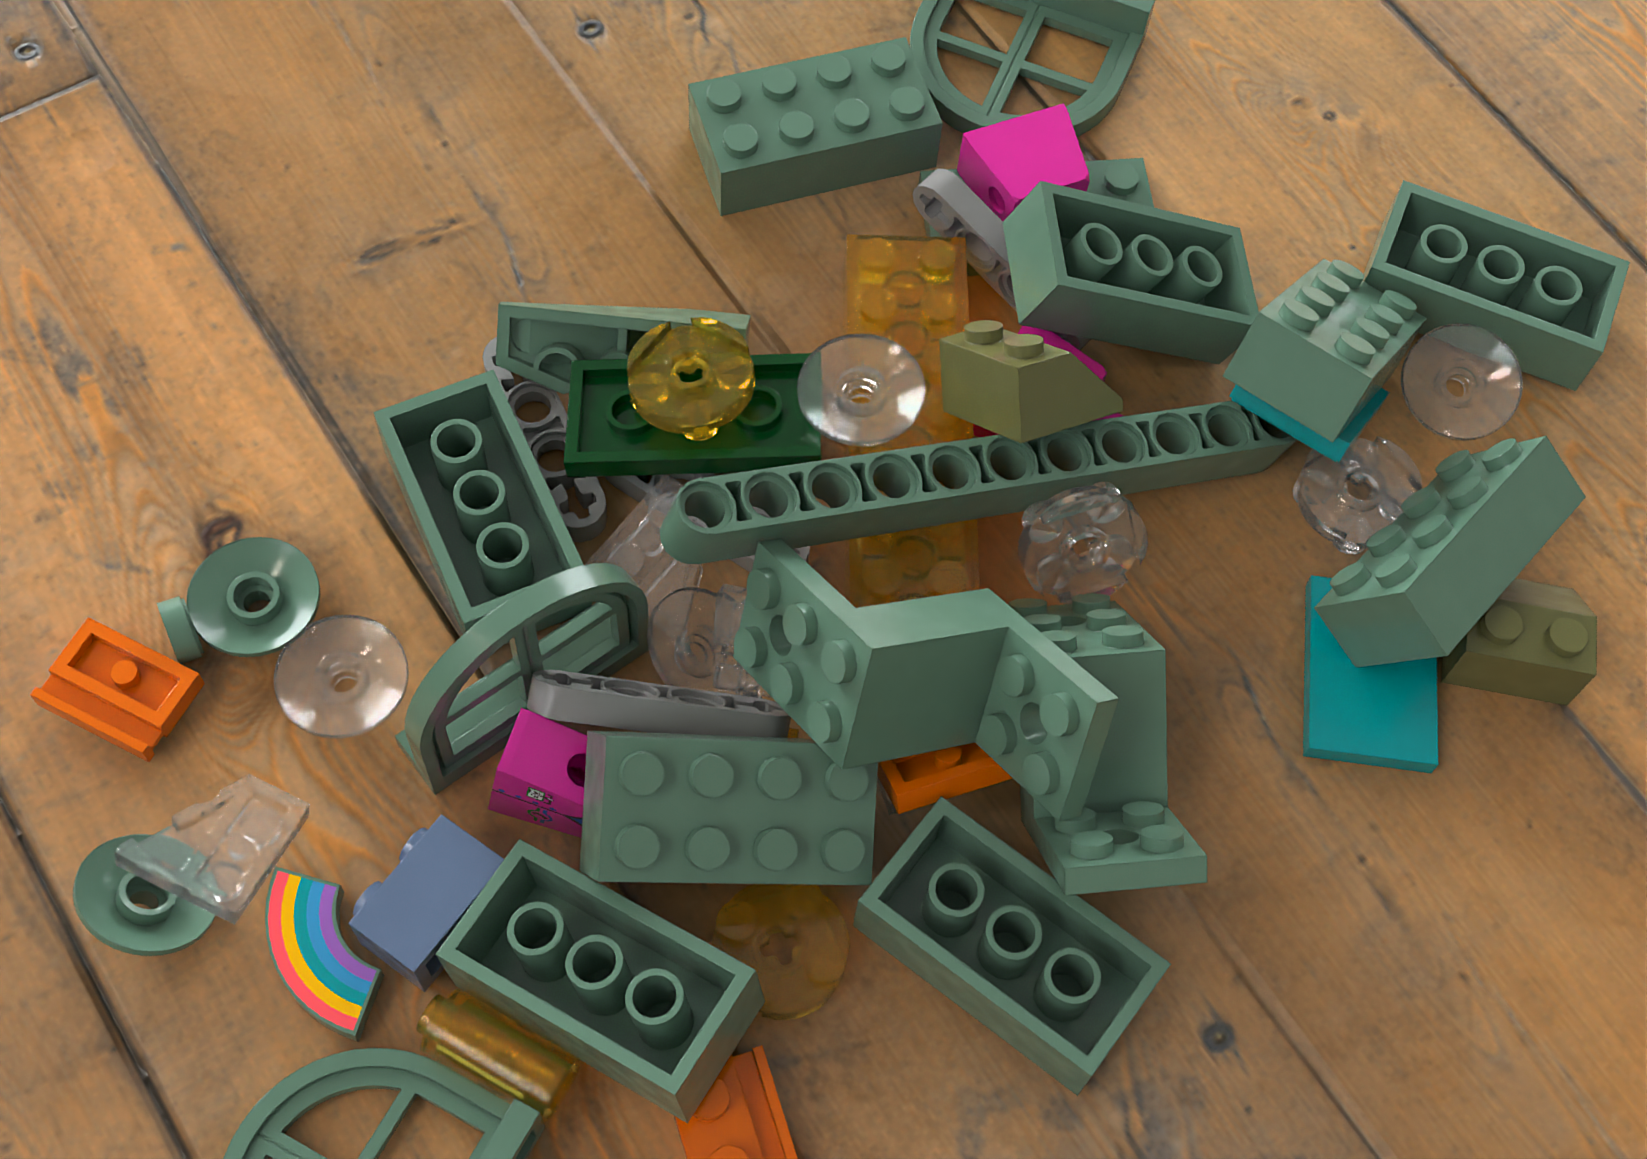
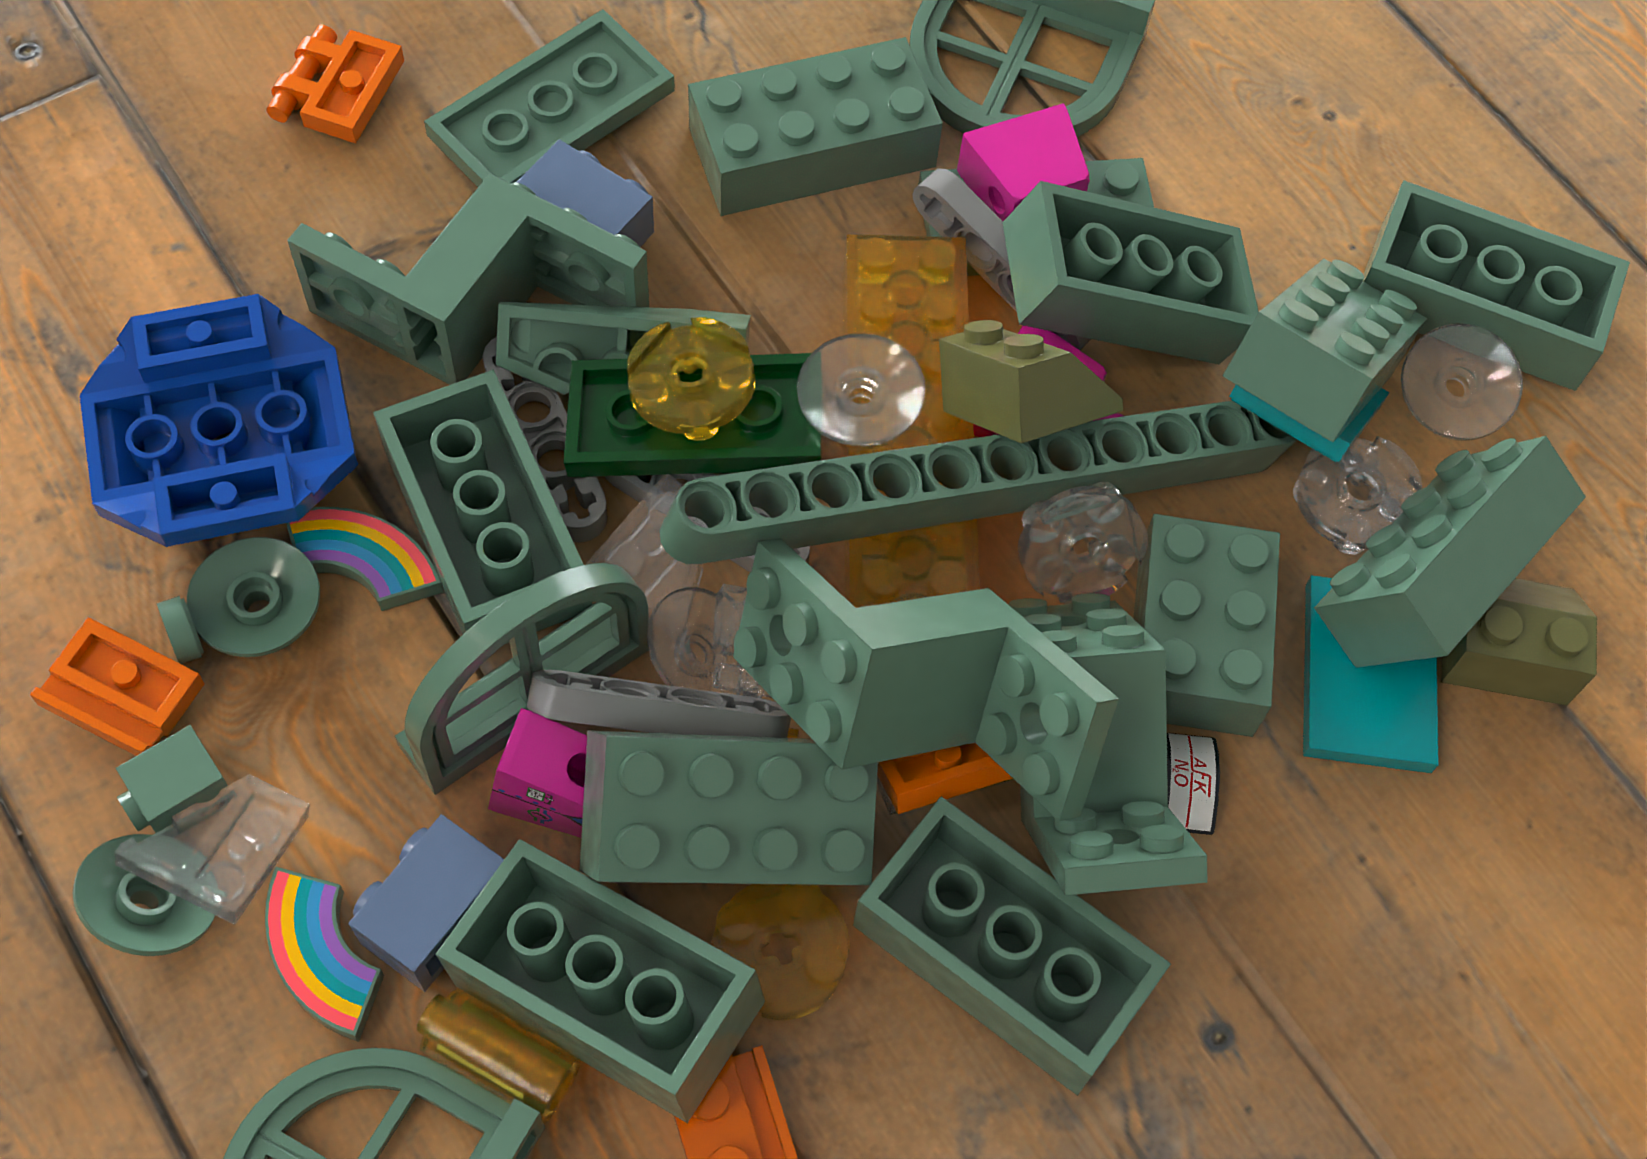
clear dish [274,615,409,739] -> none
none -> blue piece [80,294,358,547]
none -> sand green brick [116,725,237,840]
none -> orange plate [266,25,404,144]
none -> tile [286,507,443,611]
none -> sand green bracket [287,173,649,385]
none -> sand green plate [424,9,675,187]
none -> sand blue brick [517,139,654,247]
none -> sand green brick [1133,514,1280,737]
none -> white sticker [1167,732,1220,835]

